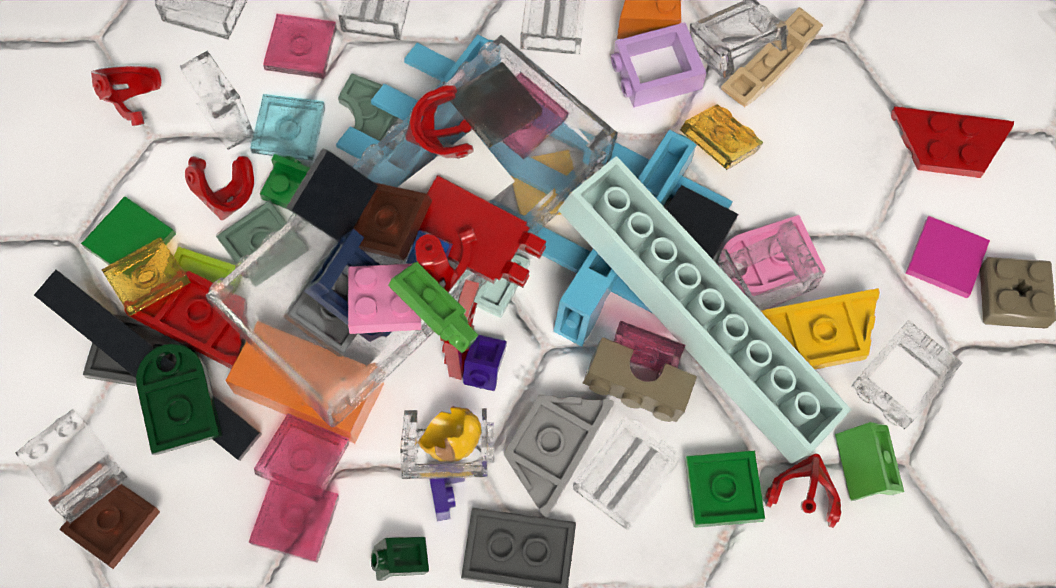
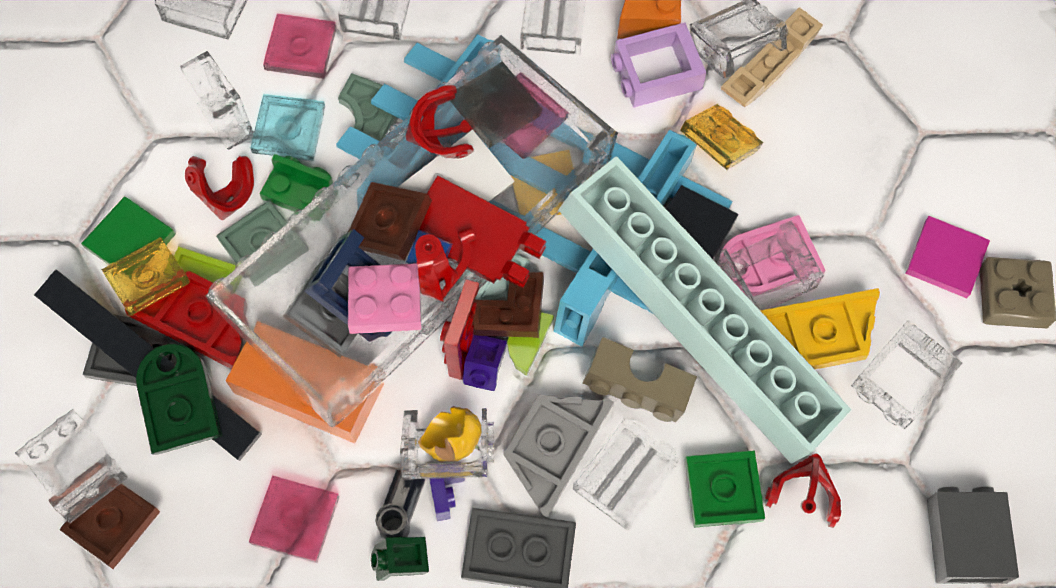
red helmet [91,66,162,126] -> none
clear pink tile [254,413,349,501] -> none
black tile [286,148,378,241] -> none
bright green hinge [388,262,478,353] -> none
clear pink tile [614,320,686,373] -> none
bright green panel [835,422,905,501] -> none
red wing [891,106,1014,178] -> none
none -> black piece [375,469,425,539]
none -> copper plate [472,272,544,338]
none -> lime tile [507,312,554,376]
none -> dark grey brick [927,486,1019,584]

